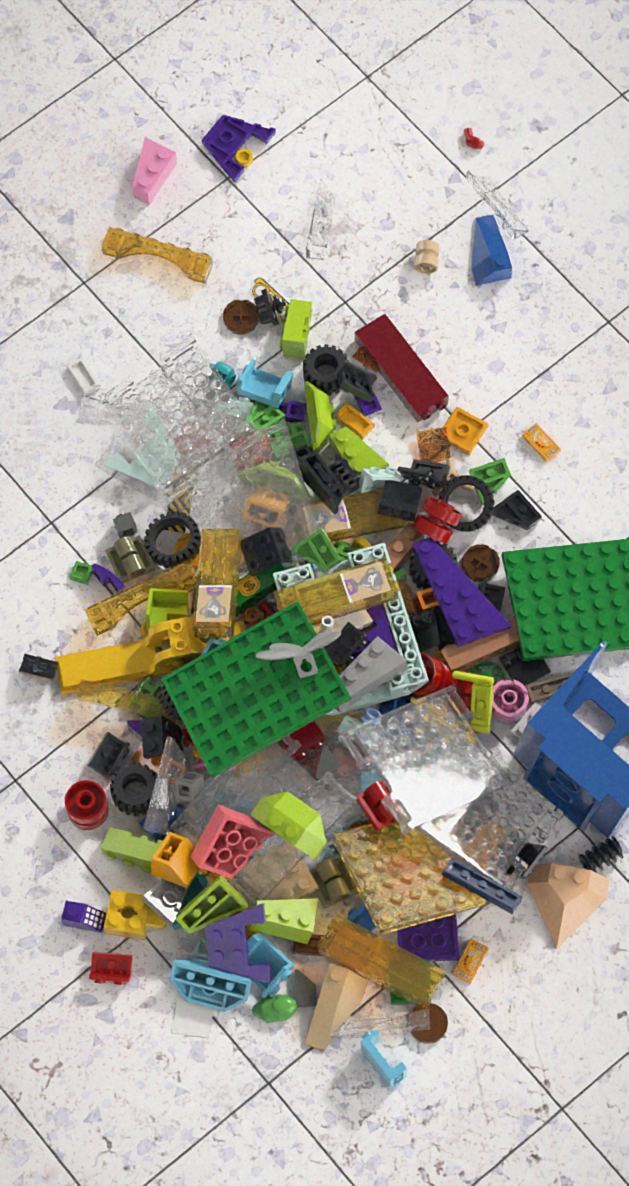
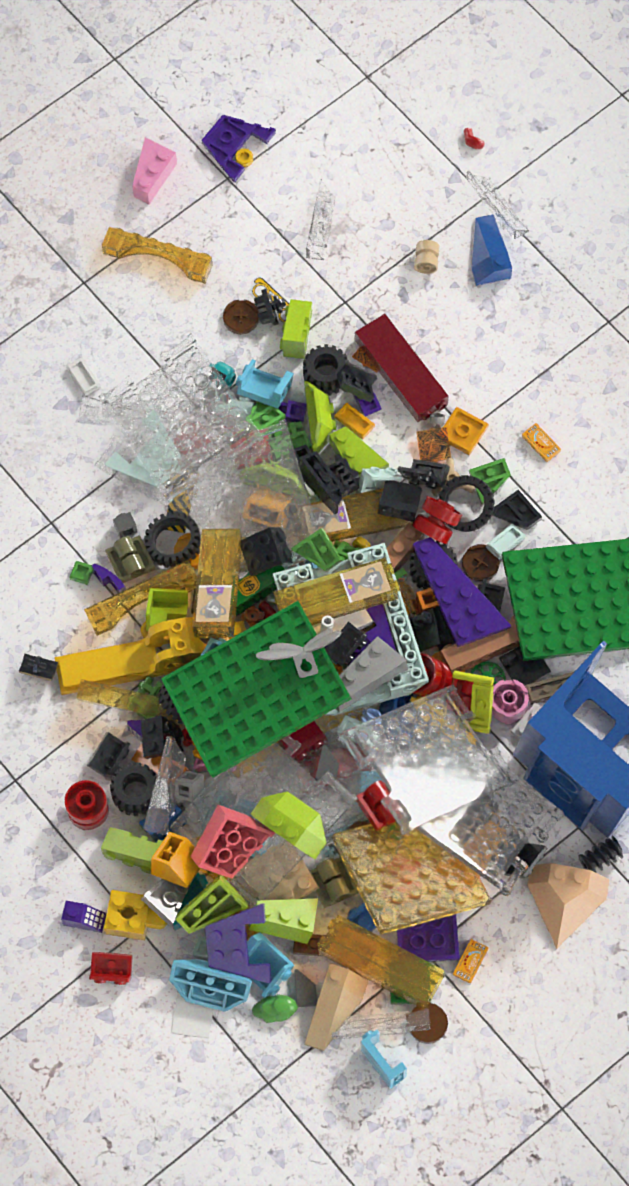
dark blue tile [442,858,523,914] -> none
none -> light grey hinge [430,413,445,428]
none -> light aqua tile [486,523,526,560]

